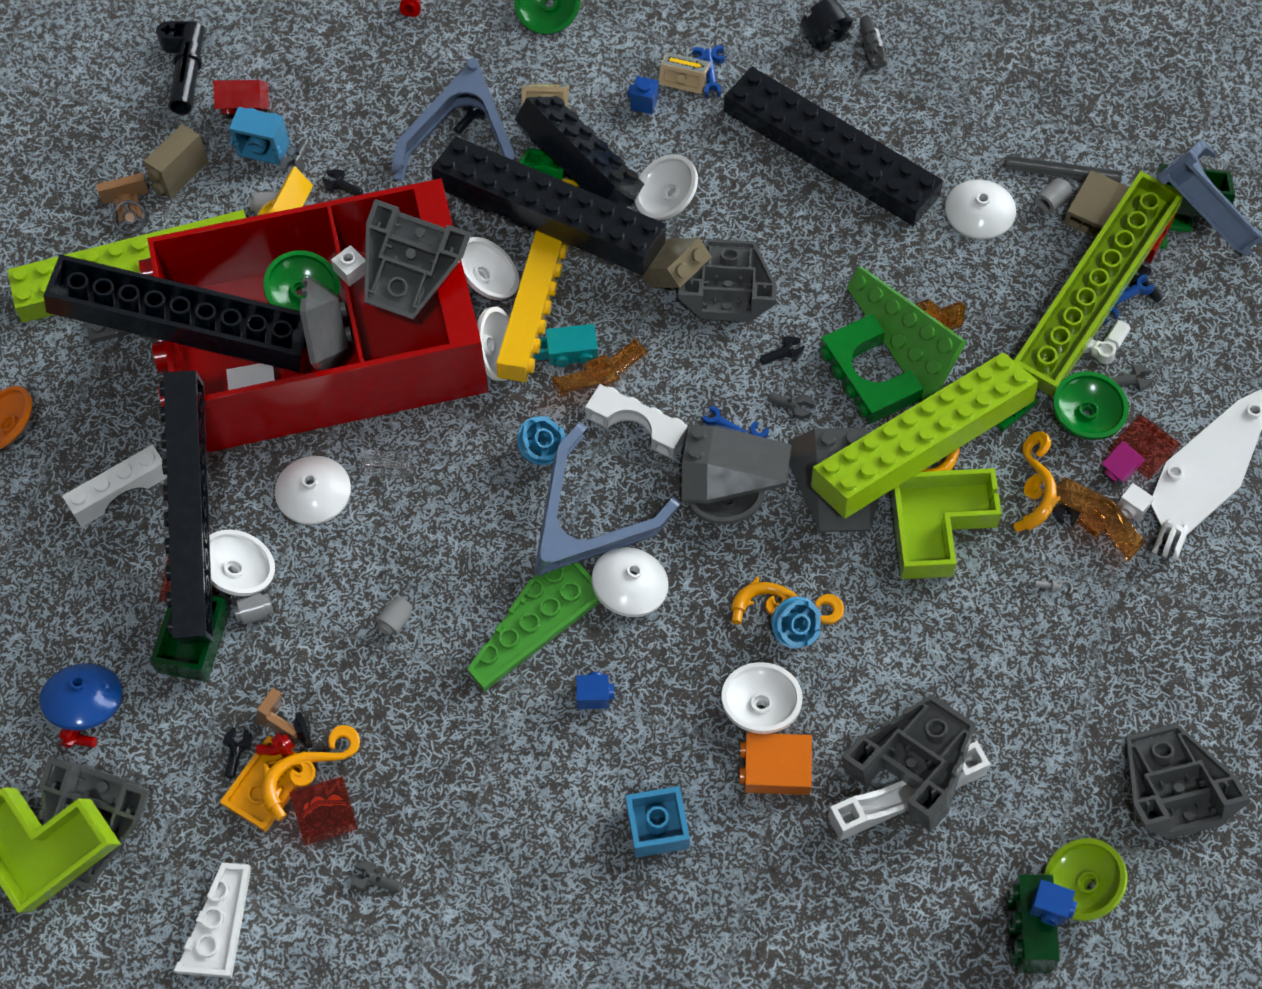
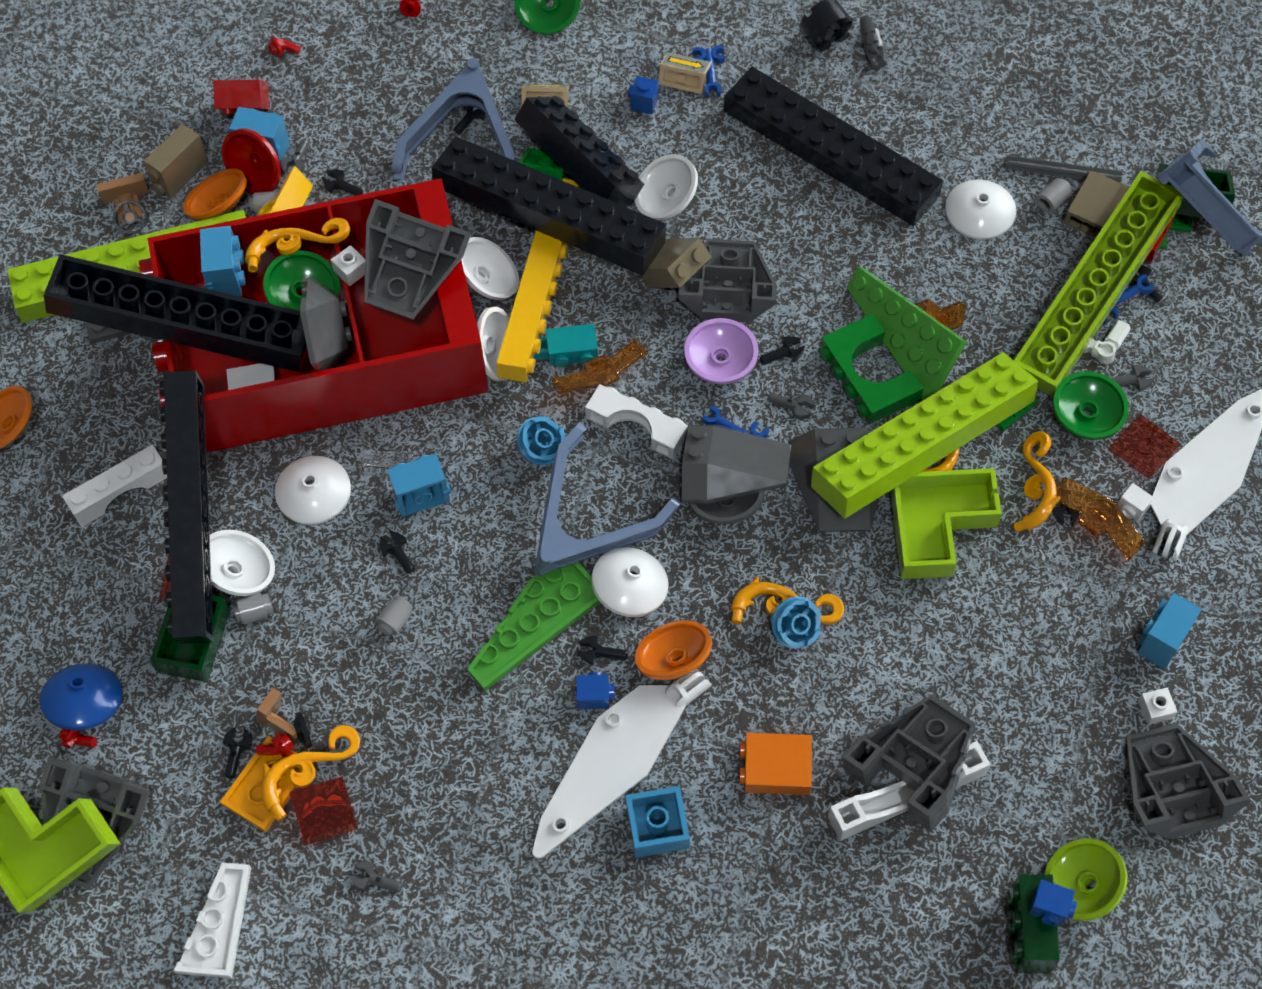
black piece [156,21,204,115] -> none
white dish [721,662,802,734] -> none
light grey hand [1033,579,1073,594] -> none
dark pink brick [1102,441,1145,482] -> none
none -> orange dish [183,169,247,220]
none -> dark azure brick [200,226,246,296]
none -> red dish [222,128,281,195]
none -> light orange plant [245,218,350,272]
none -> red plate [268,36,301,59]
none -> black bar [380,531,415,574]
none -> dark azure brick [387,454,451,517]
none -> white wing [532,668,712,859]
none -> black bar [577,636,628,665]
none -> orange dish [635,620,712,680]
none -> lavender dish [684,318,758,384]
none -> dark azure brick [1137,593,1202,669]
none -> white plate [1138,687,1177,725]

